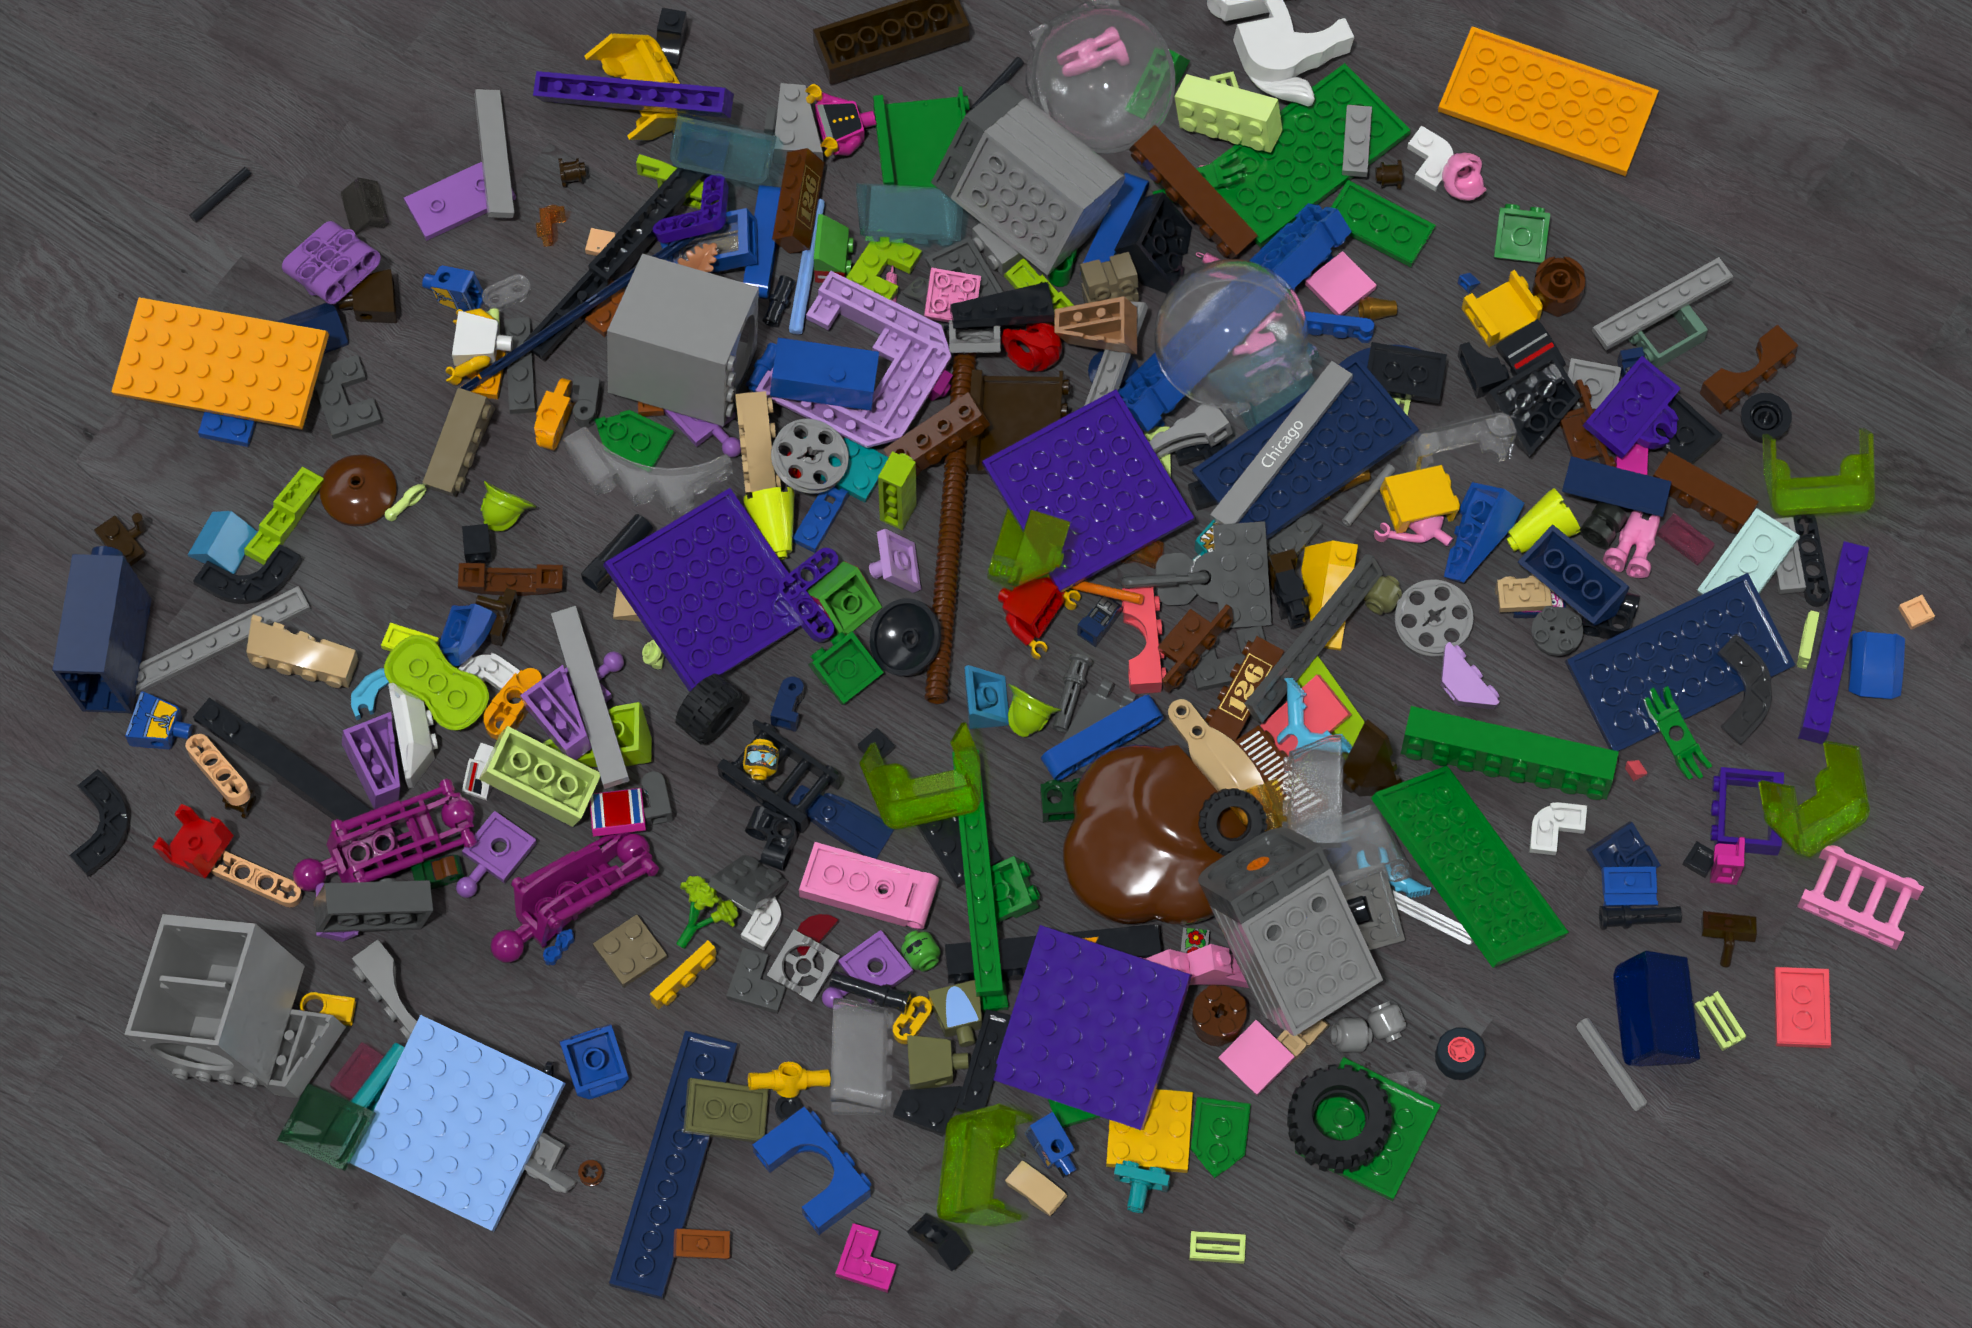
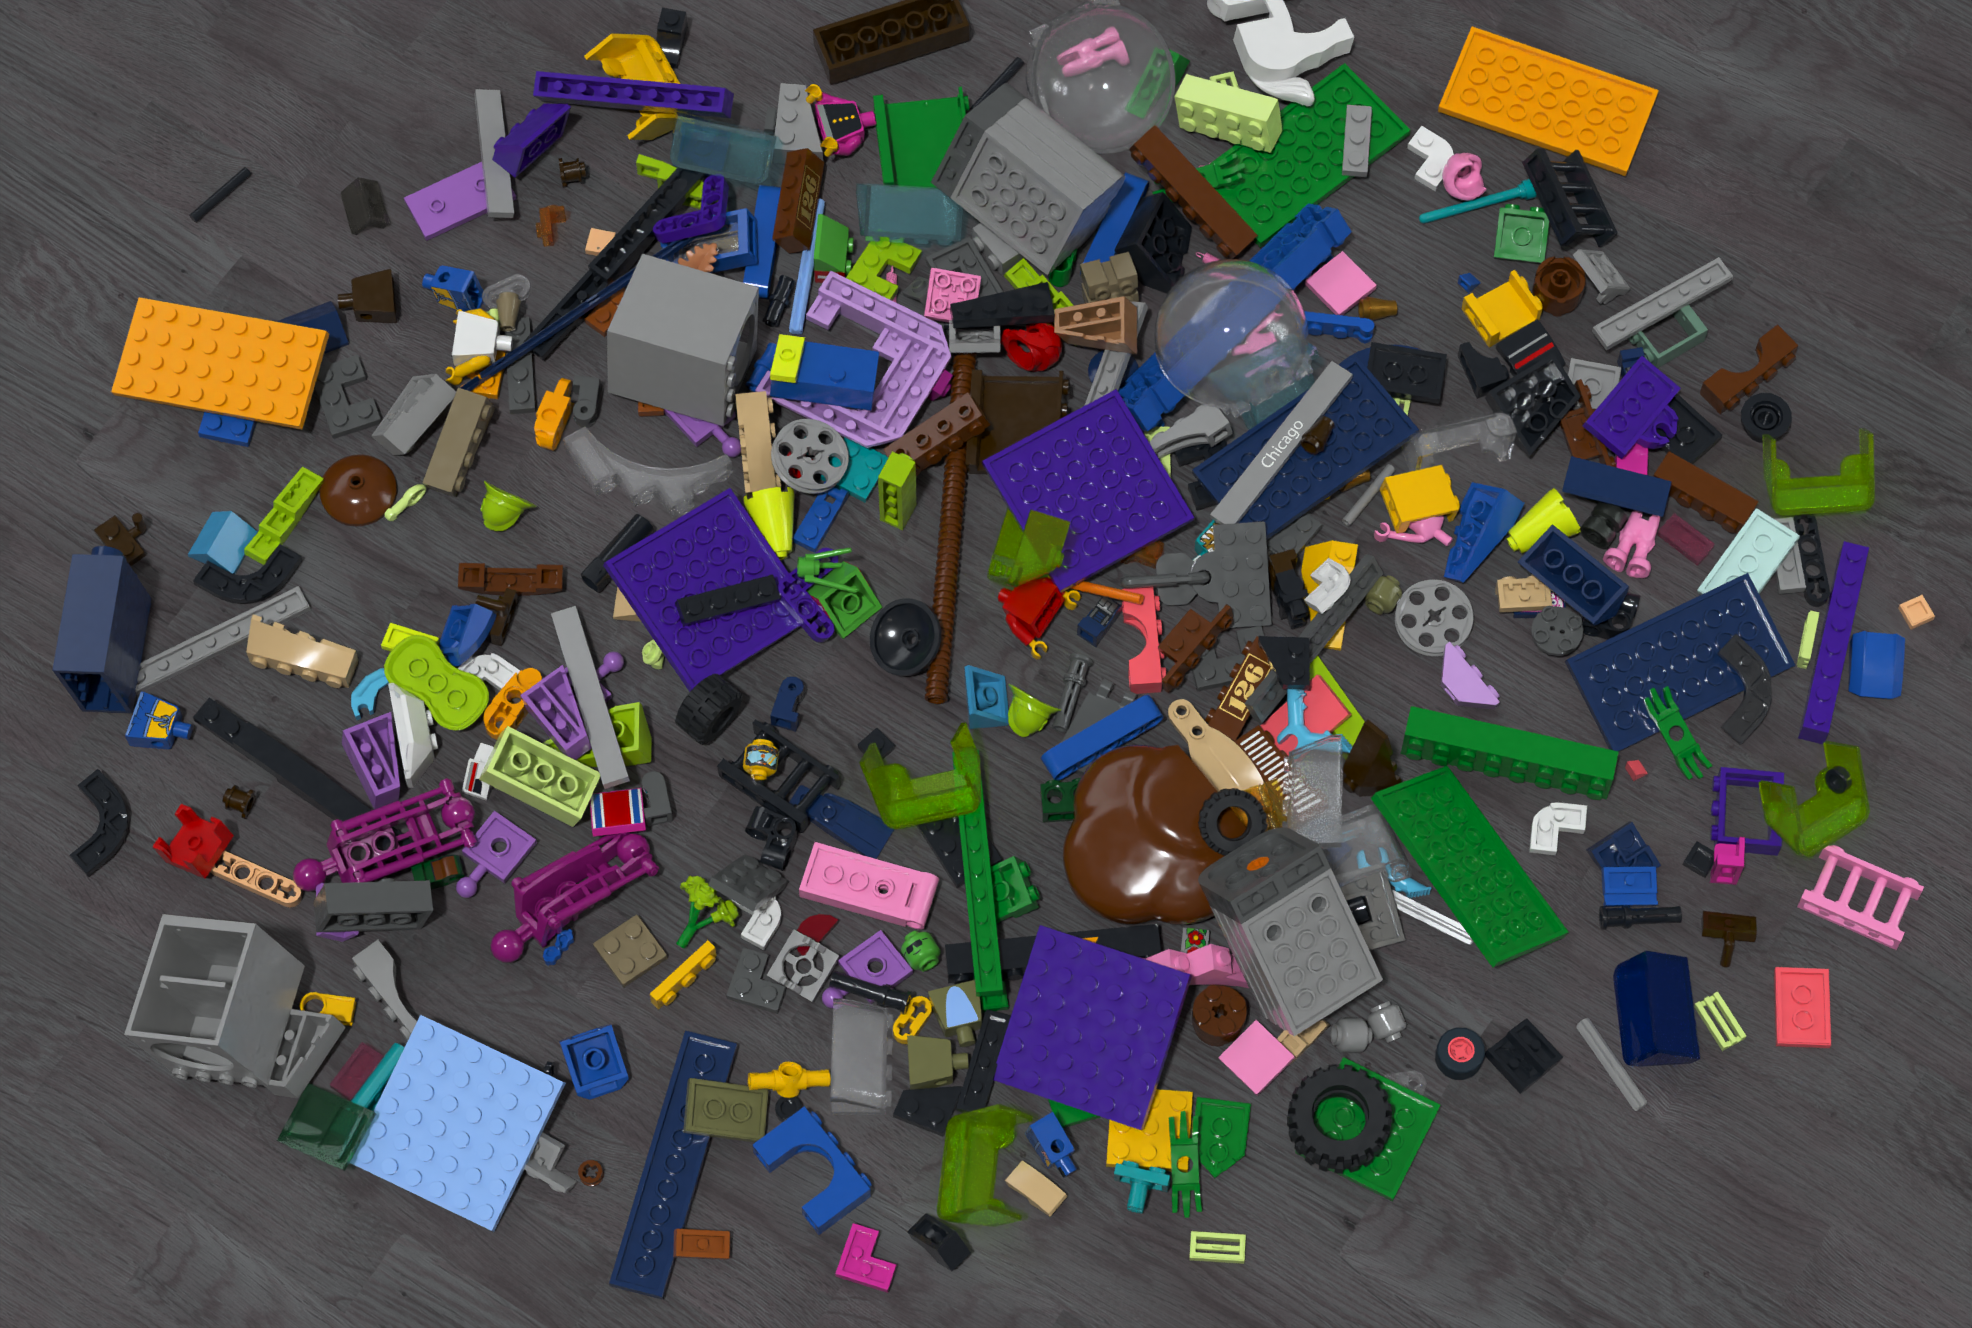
light nougat beam [185,734,251,806] -> none
medium lavender connector [282,221,381,304] -> none
black brick [462,524,492,564] -> none
green tile [595,410,674,474] -> none
green plate [808,631,884,705] -> none
lavender tile [869,529,921,593] -> none
green plate [1331,180,1436,267] -> none
dark brown brick [1375,160,1403,189] -> none
none -> light grey wedge [372,374,456,455]
none -> dark purple slope [492,104,571,178]
none -> dark tan cone [496,292,521,332]
none -> black plate [675,574,781,627]
none -> neon yellow plate [770,334,805,383]
none -> bright green plant [797,548,857,593]
none -> green piece [1169,1111,1202,1218]
none -> black wing [1258,636,1310,690]
none -> dark brown cone [1301,416,1334,455]
none -> white plate [1304,558,1351,614]
none -> teal piece [1419,179,1537,224]
none -> black slope [1485,1018,1563,1094]
none -> black fence [1522,148,1618,247]
none -> light grey piece [1573,249,1630,304]
none -> black tile [1825,766,1852,794]

